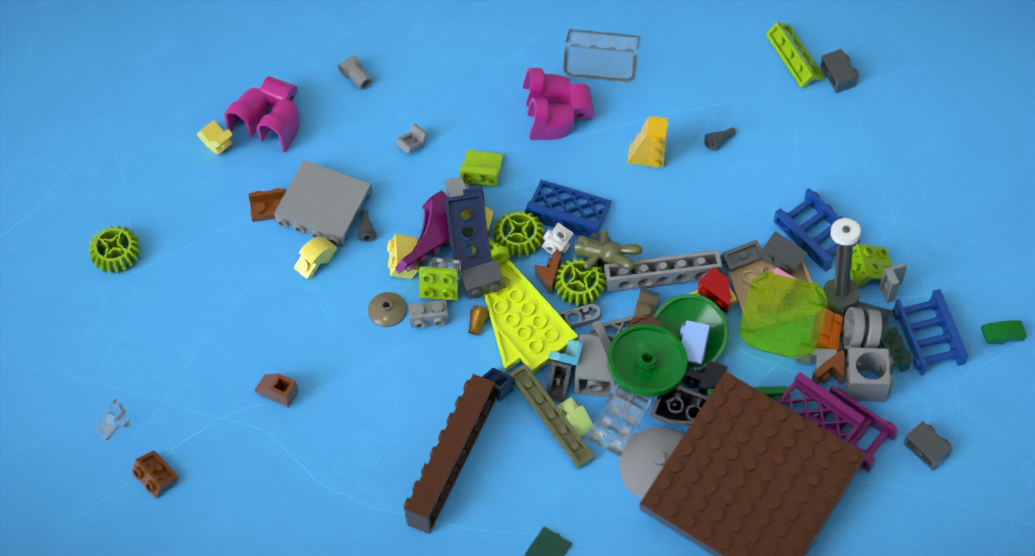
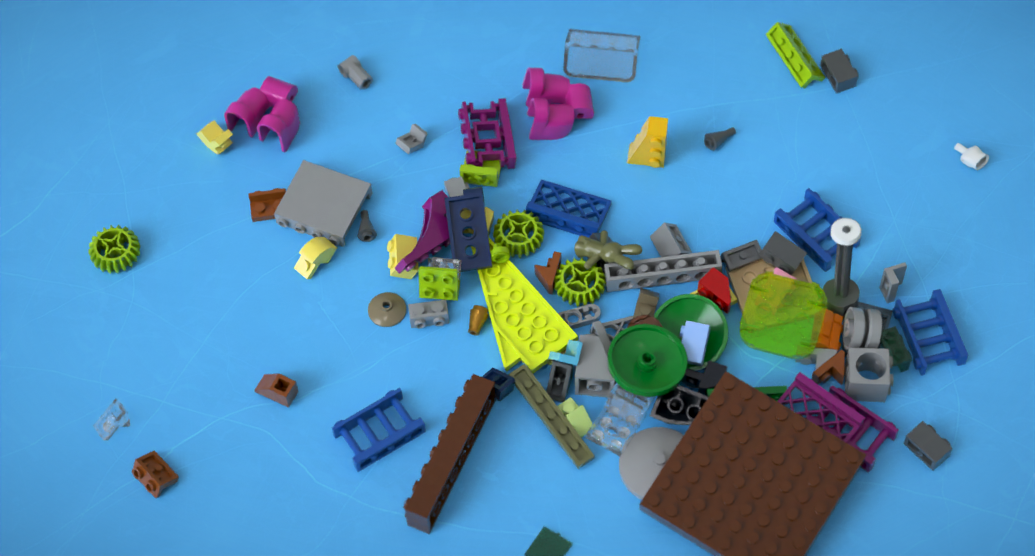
dark grey brick [460,260,506,299] -> none
white brick [541,223,573,255] -> none
lime bracket [850,244,892,289] -> none
green slope [981,320,1027,344] -> none
none -> blue fence [332,388,426,472]
none -> magenta fence [458,98,516,169]
none -> light grey panel [650,223,692,257]
none -> white piece [954,143,989,170]

